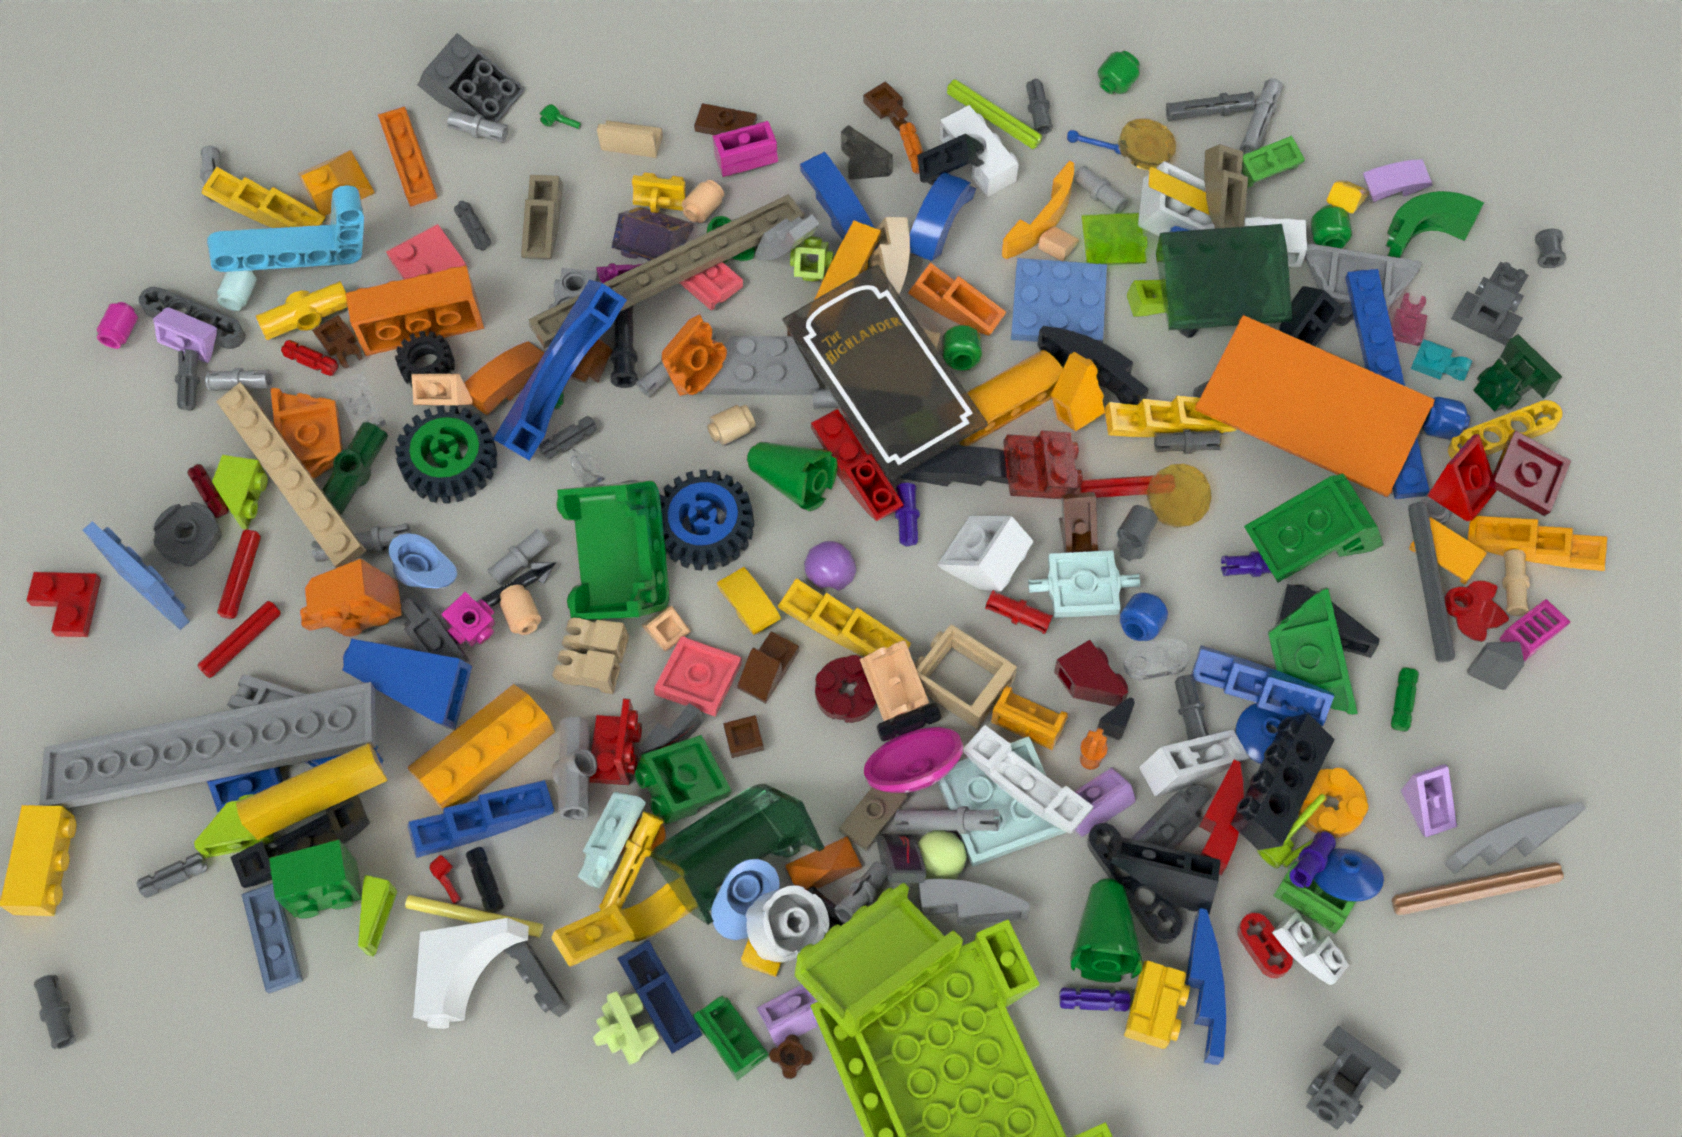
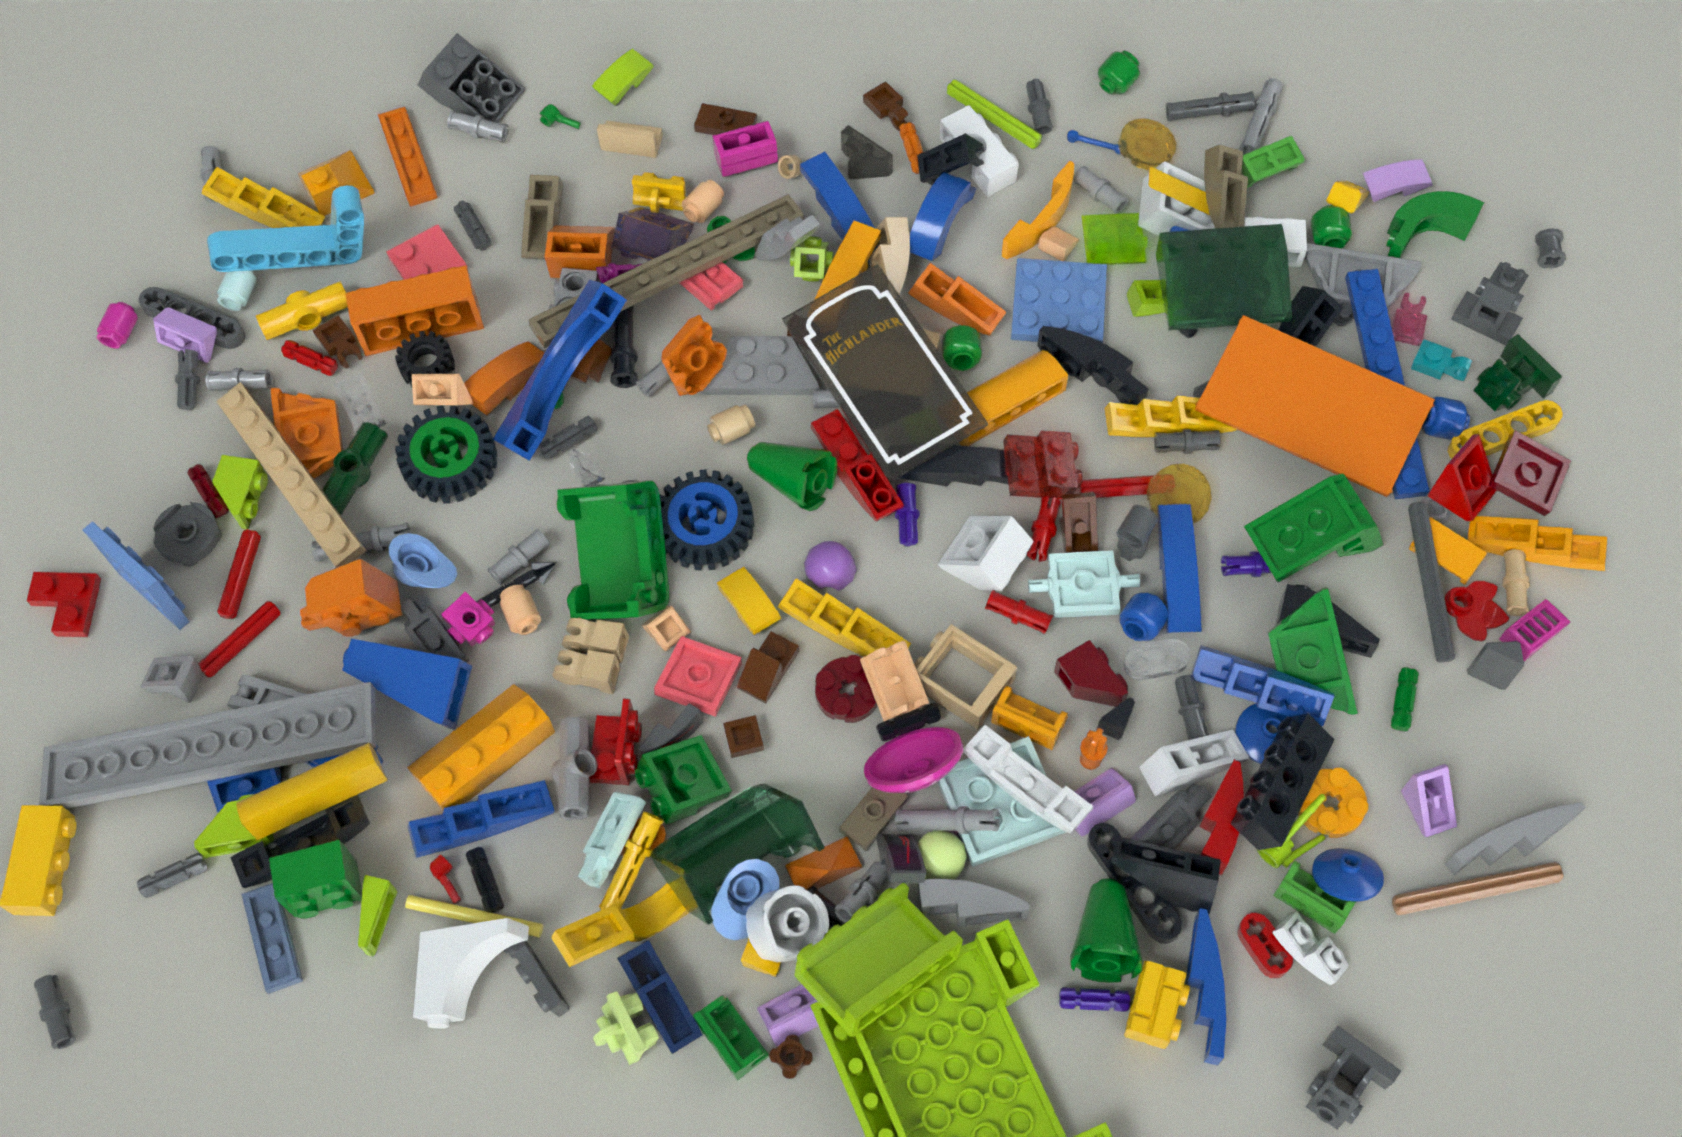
light orange slope [1051,352,1105,431] -> none
dark purple pin [1289,831,1336,888] -> none
none -> light grey slope [140,655,203,703]
none -> orange slope [545,225,615,279]
none -> lime slope [592,48,654,106]
none -> tan hinge [778,155,802,179]
none -> red pin [1027,496,1061,562]
none -> blue slope [1157,504,1202,633]

